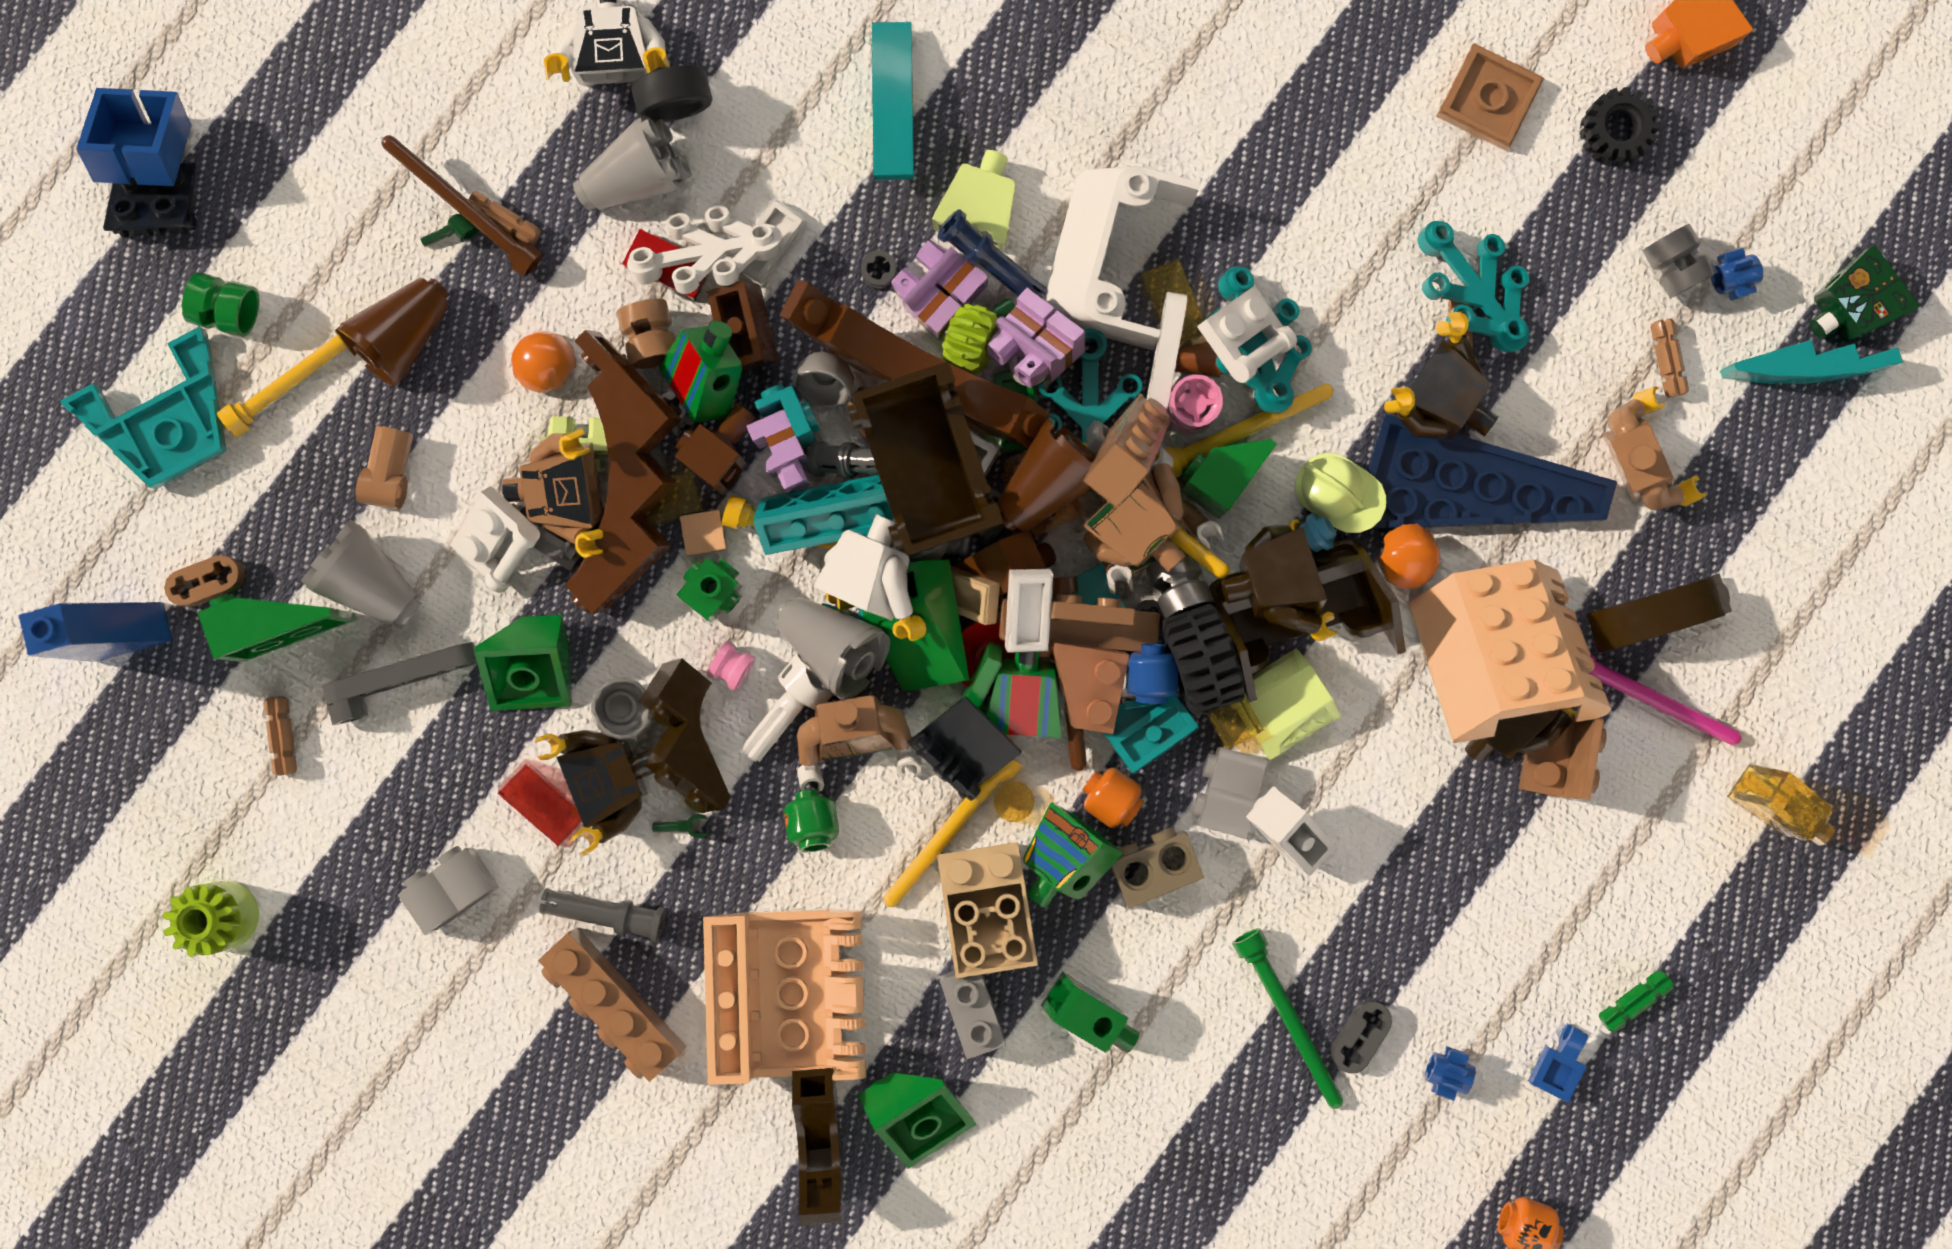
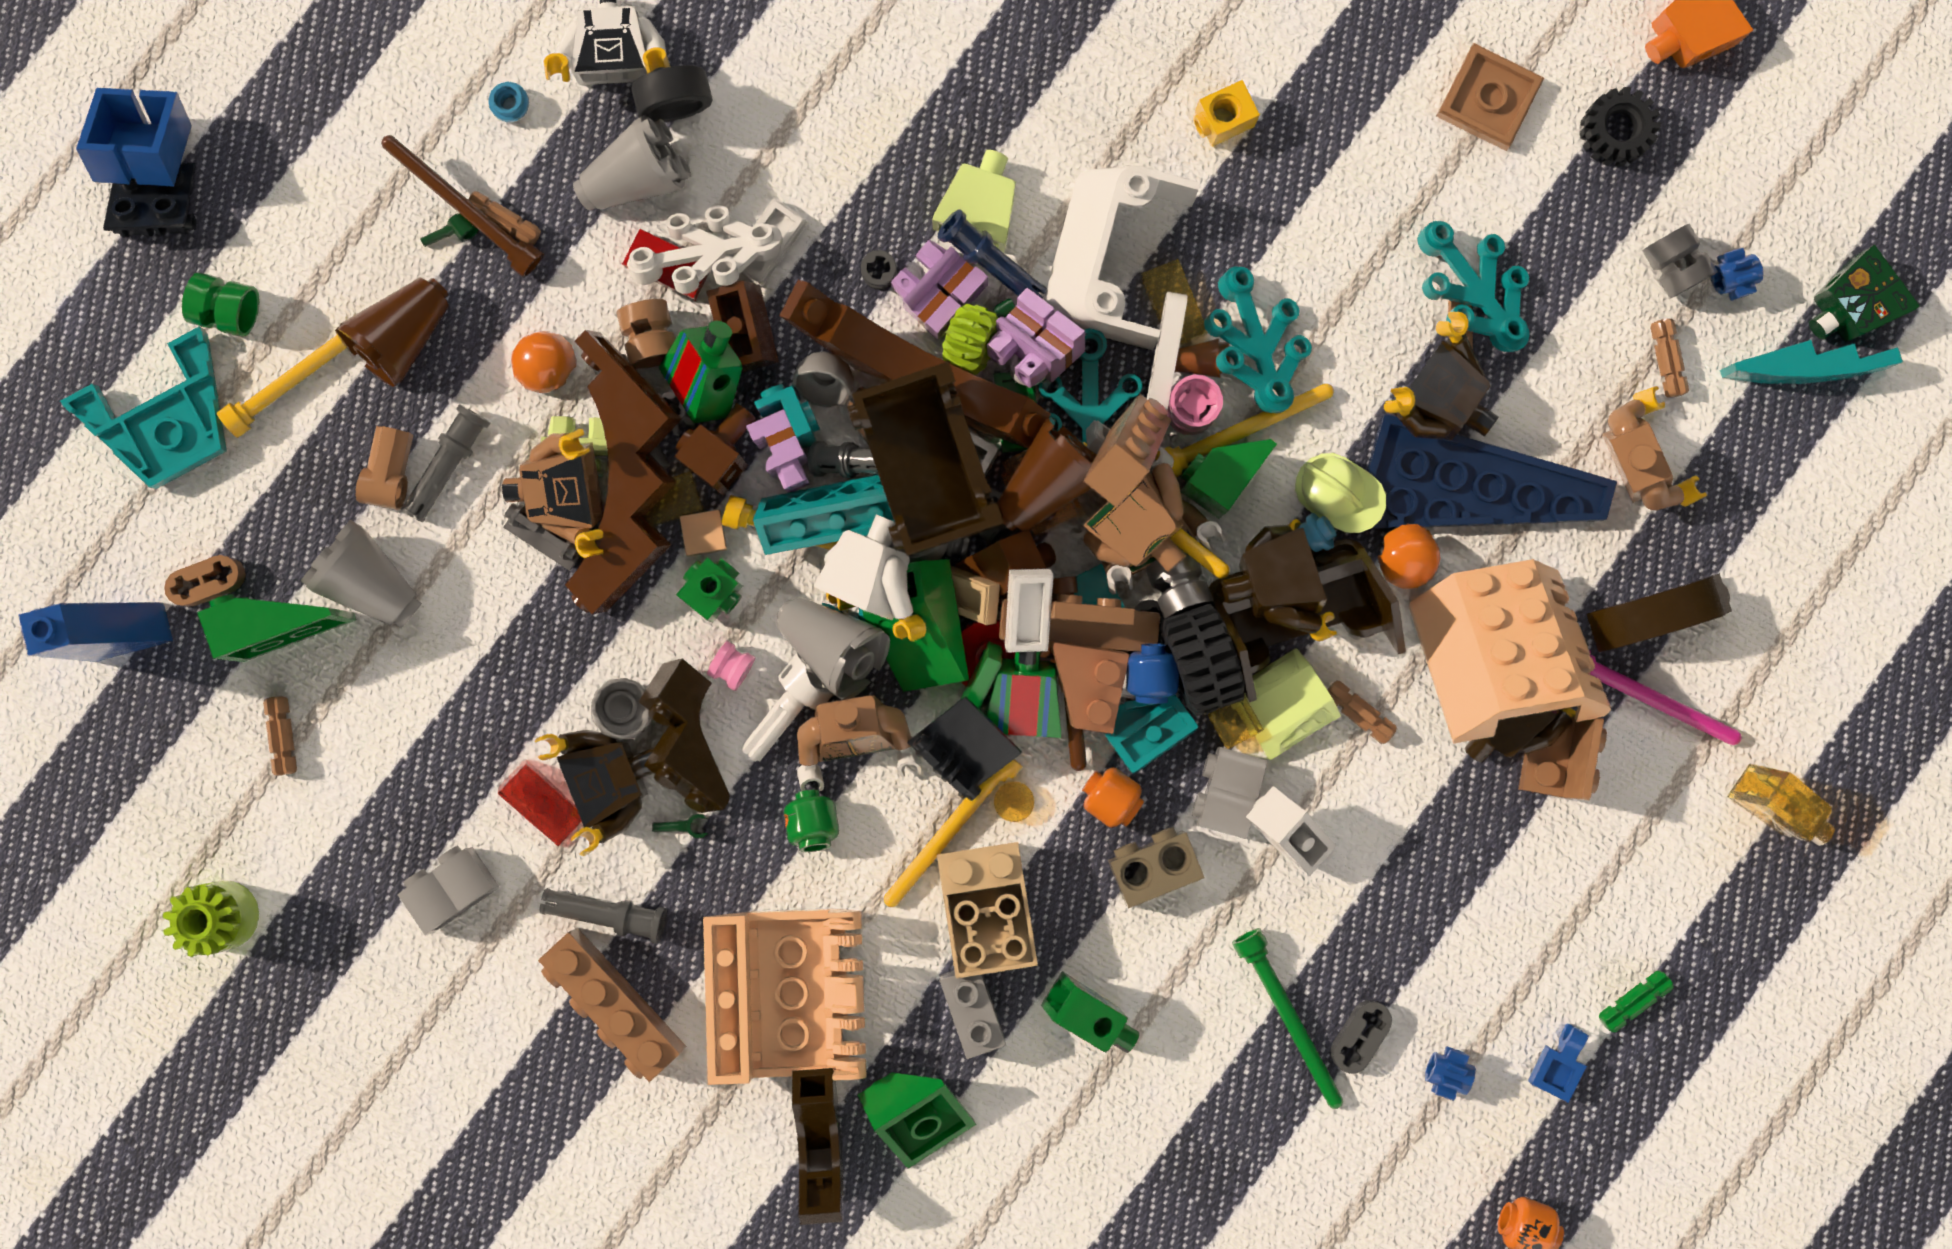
dark grey beam [322,642,477,725] -> none
white plate [450,486,540,593] -> none
green slope [474,615,572,711] -> none
teal slope [872,22,914,180] -> none
green torso [1023,802,1123,908] -> none
white plate [1197,286,1297,383] -> none
none -> dark grey pin [401,404,491,522]
none -> dark azure plate [488,82,529,122]
none -> yellow brick [1193,79,1260,147]
none -> medium nougat axle [1327,680,1397,744]

